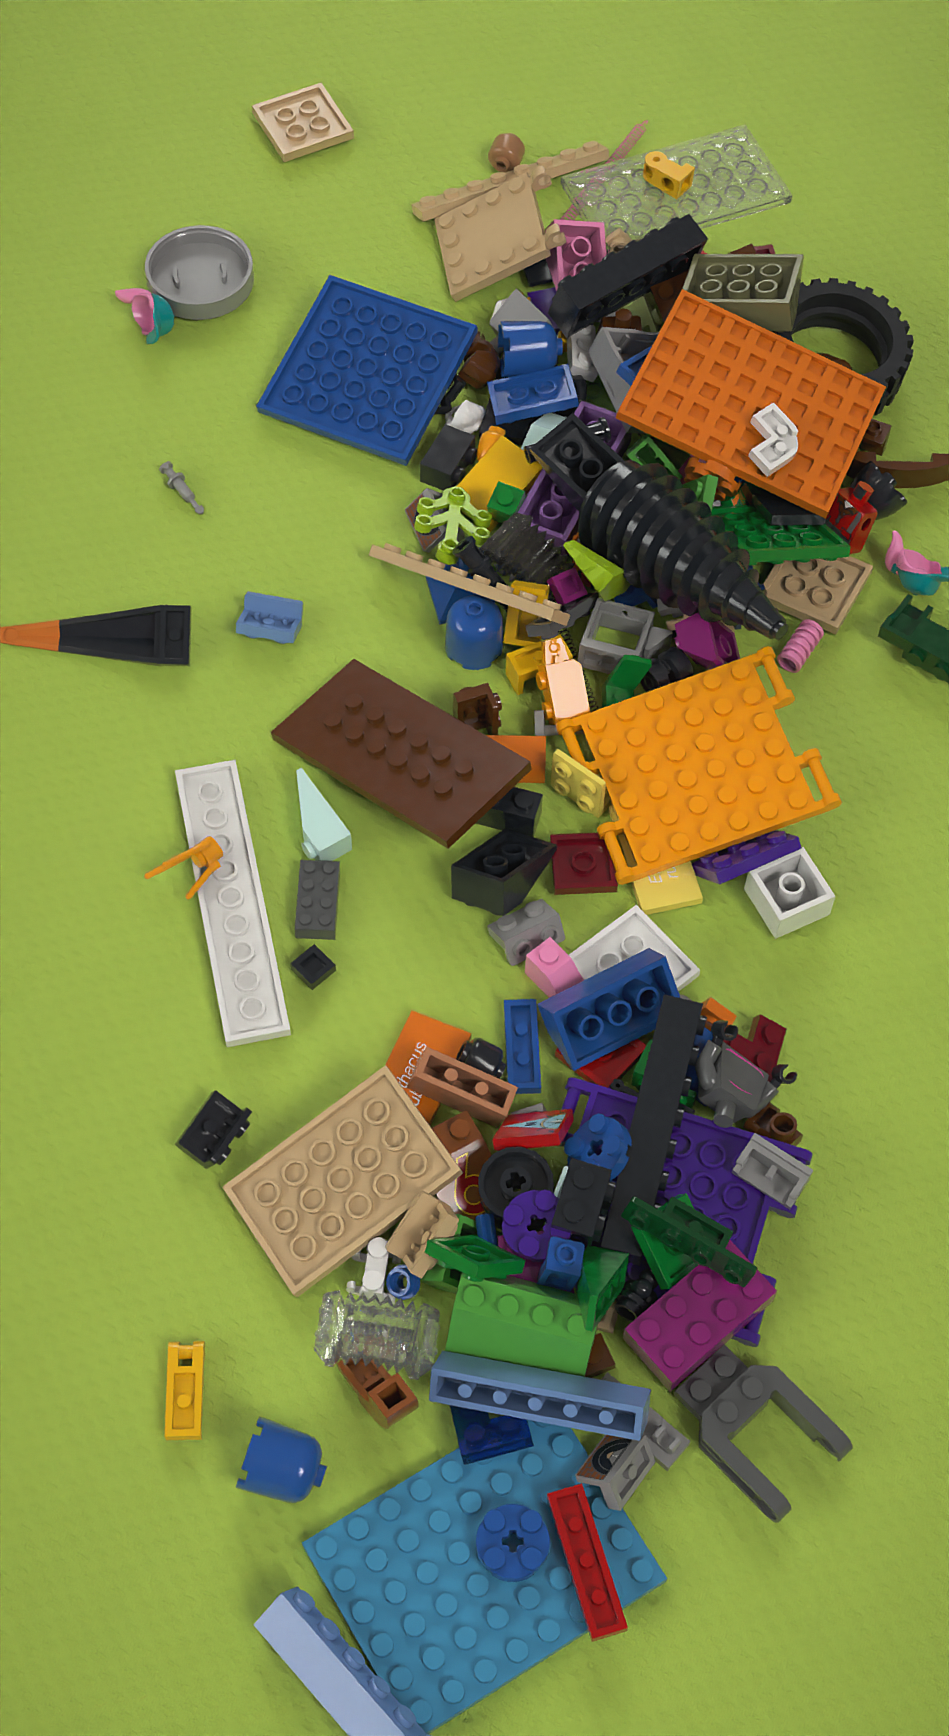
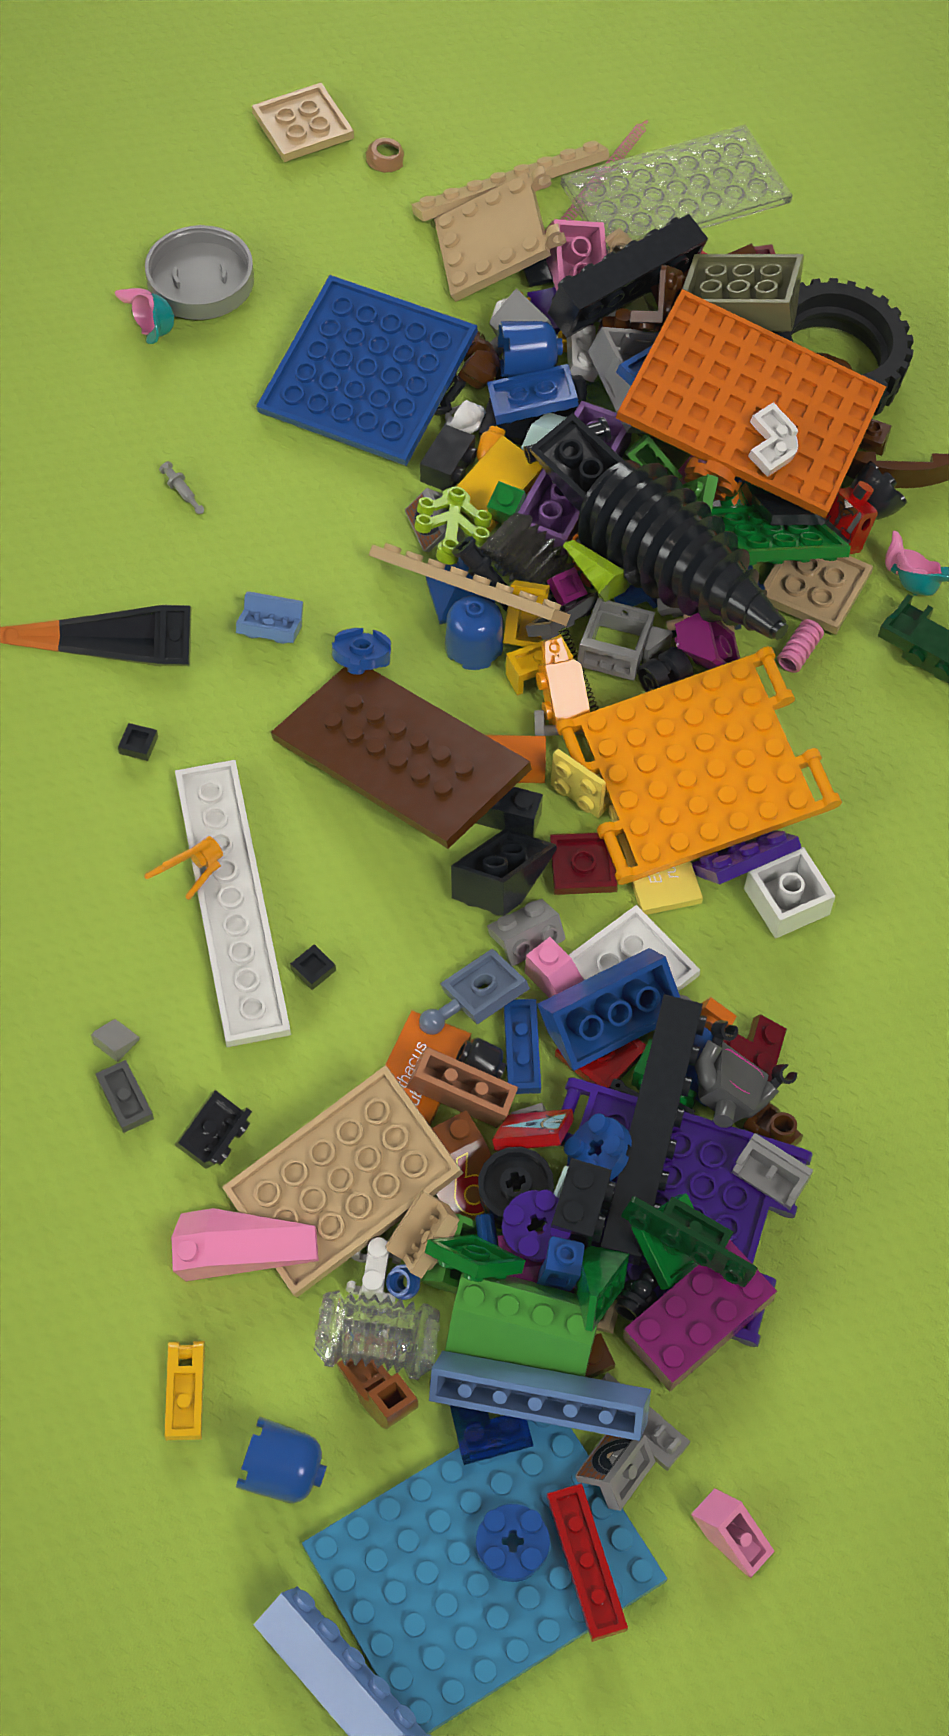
dark grey piece [295,860,340,940] -> none
light aqua slope [296,768,352,861] -> none
reddish brown bracket [453,683,502,735] -> none
medium nougat head [488,133,525,173] -> none
green bracket [601,654,652,708] -> none
yellow leg [643,151,695,200] -> none
dark grey plate [674,1344,853,1523] -> none
none -> light grey slope [91,1019,140,1062]
none -> dark grey plate [95,1060,154,1133]
none -> black plate [118,723,158,761]
none -> bright pink wedge [171,1208,319,1281]
none -> blue plate [332,628,391,675]
none -> medium nougat piece [366,138,404,173]
none -> sand blue plate [419,948,530,1035]
none -> reddish brown bracket [630,265,686,332]
none -> bright pink slope [691,1488,775,1578]

